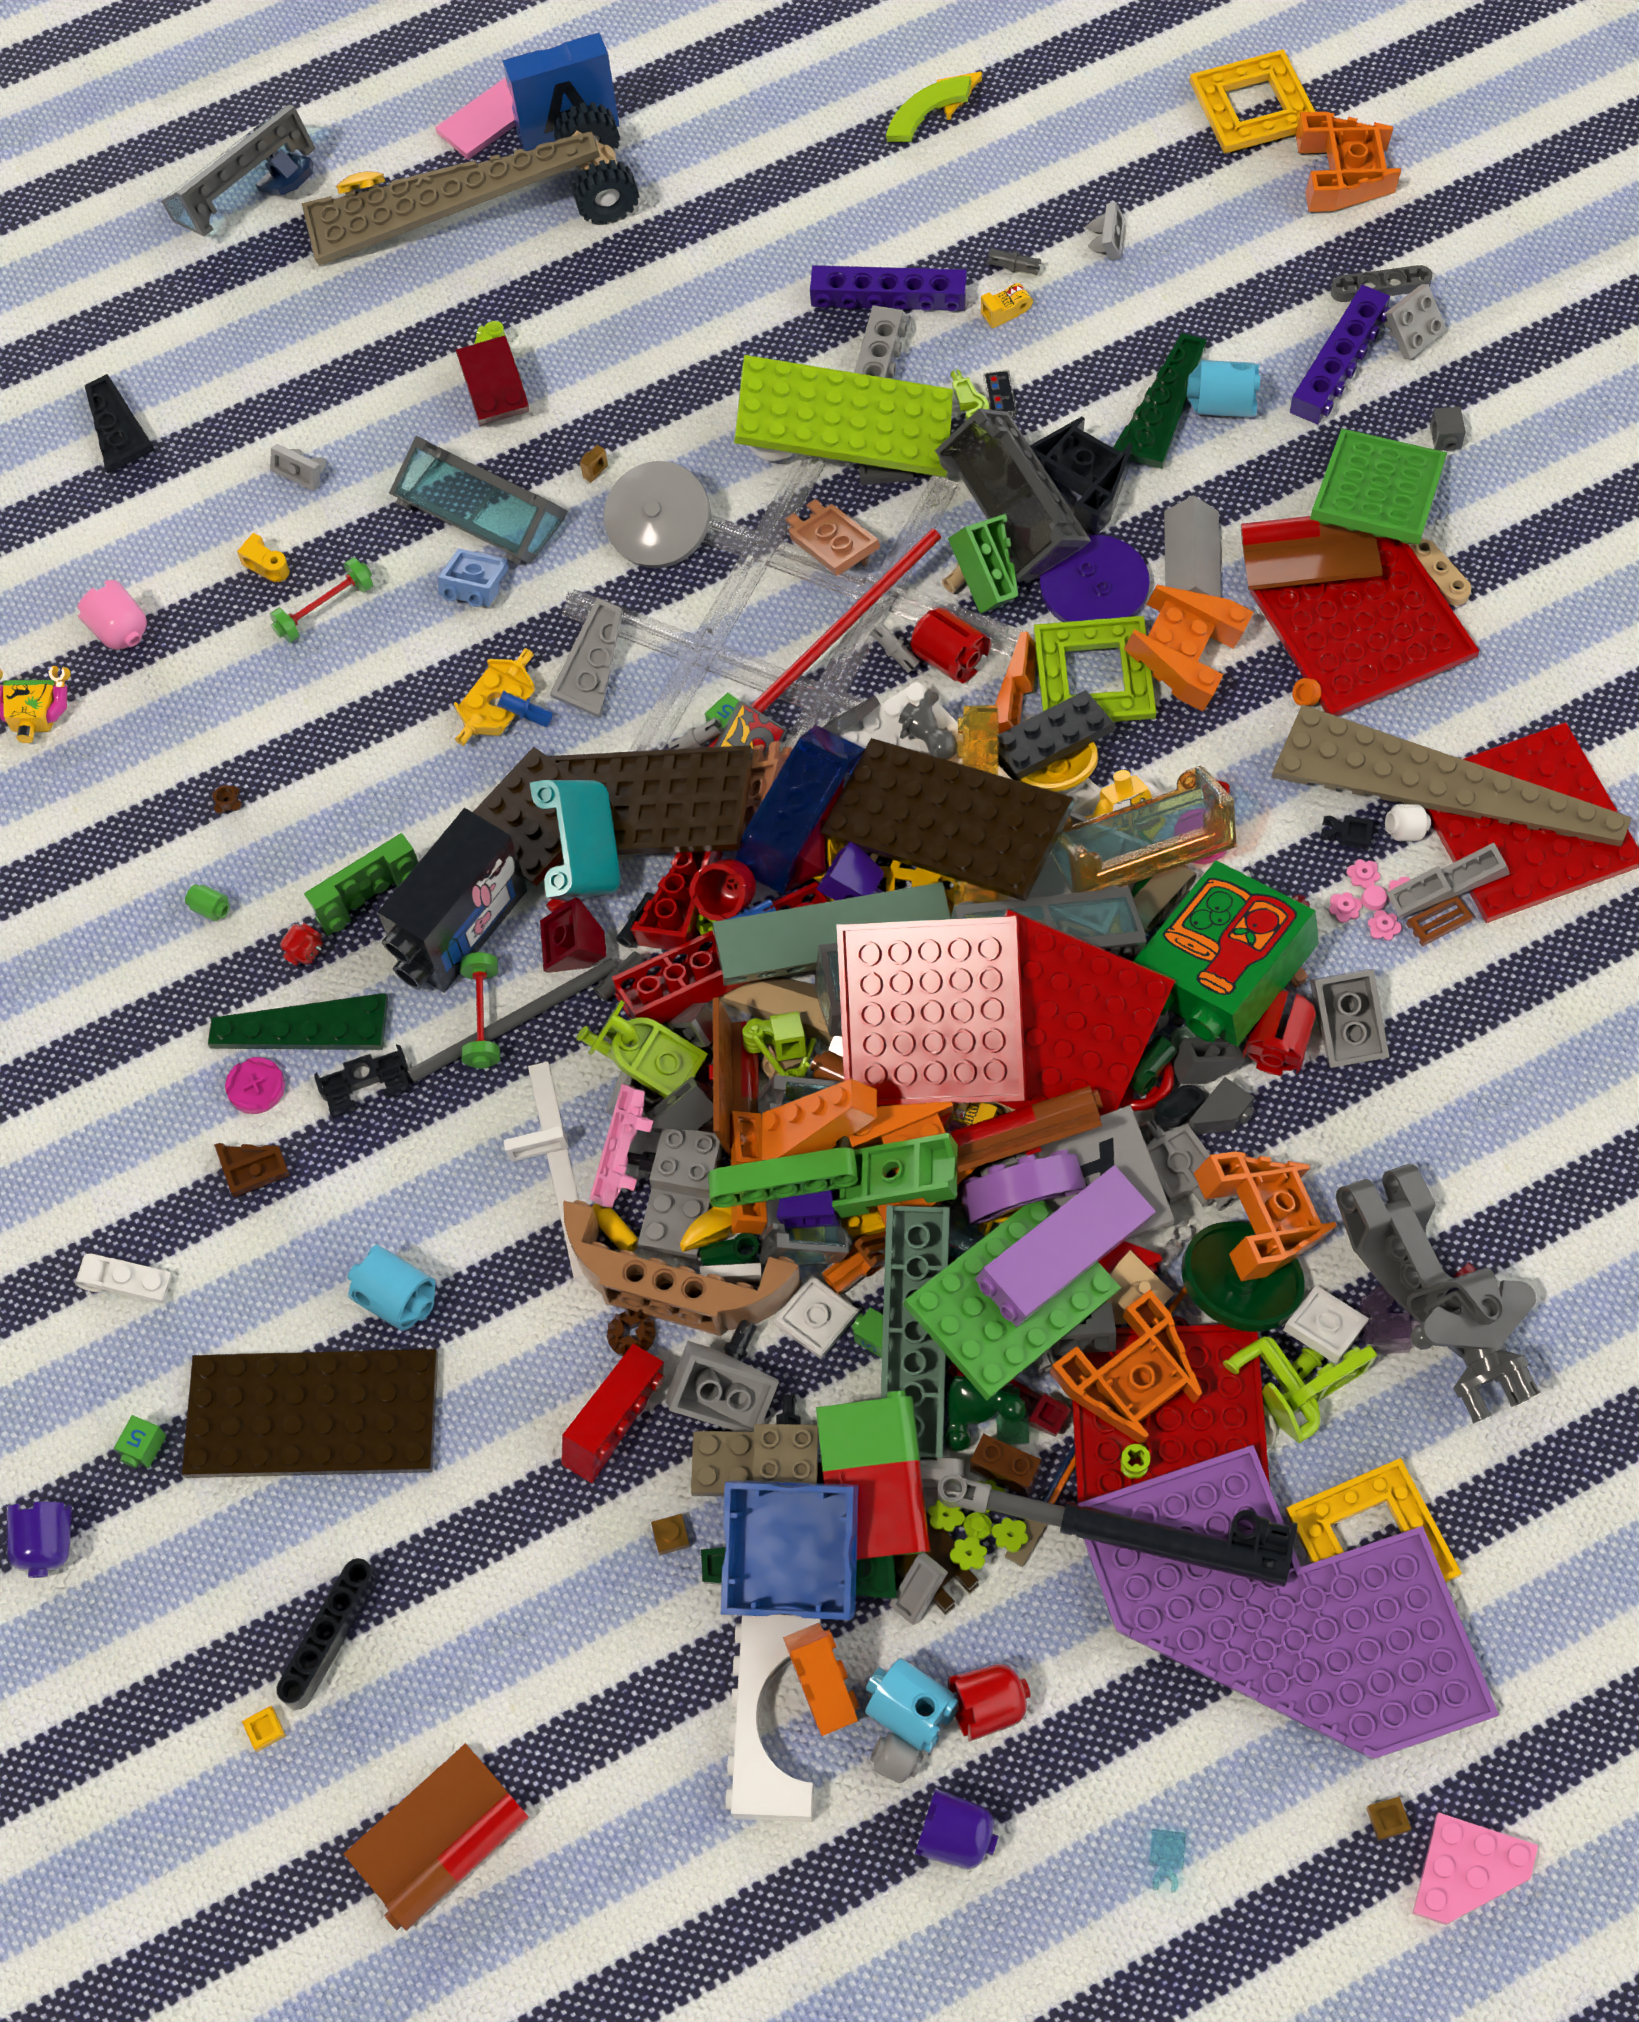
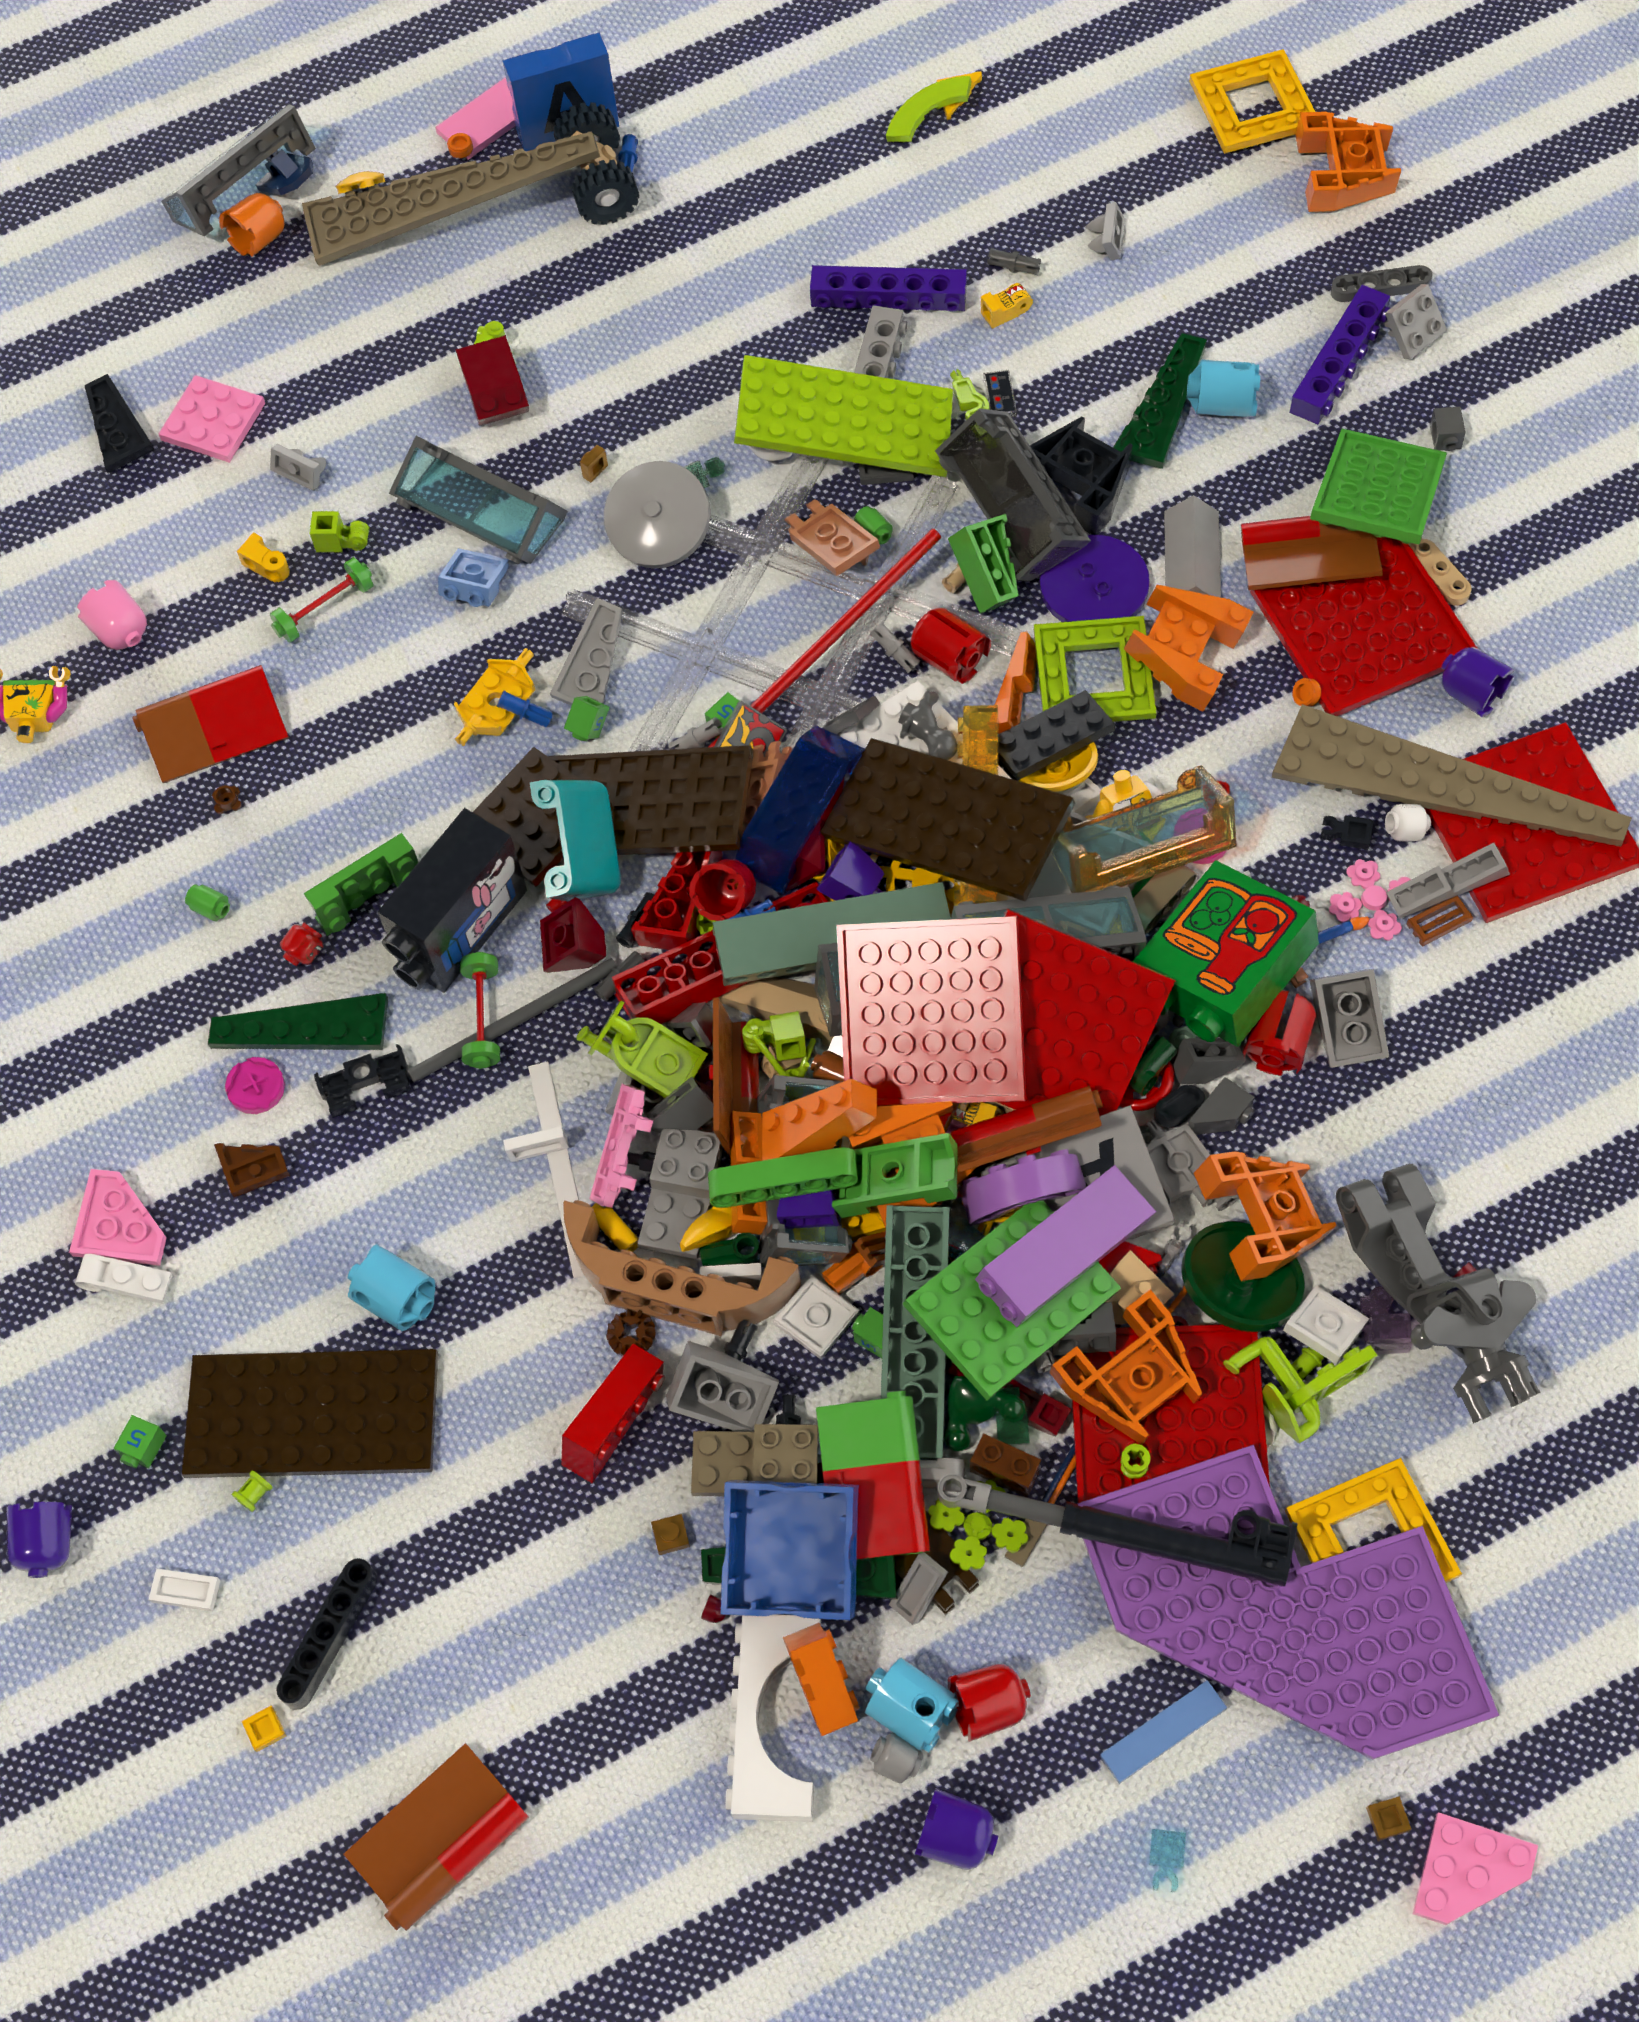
none -> bright pink plate [69,1169,167,1266]
none -> door [132,665,289,784]
none -> white tile [148,1568,221,1612]
none -> bright pink plate [159,375,265,463]
none -> orange cylinder [219,193,285,257]
none -> lime bush [231,1470,273,1513]
none -> lime brick [309,511,369,552]
none -> orange tile [447,133,473,158]
none -> bright green brick [564,696,610,741]
none -> blue axle [618,134,638,173]
none -> clear green plate [684,456,725,488]
none -> dark red hinge [701,1594,726,1623]
none -> bright green brick [854,506,893,545]
none -> medium blue tile [1100,1680,1227,1784]
none -> blue piece [1318,916,1369,944]
none -> dark purple cylinder [1442,647,1514,718]

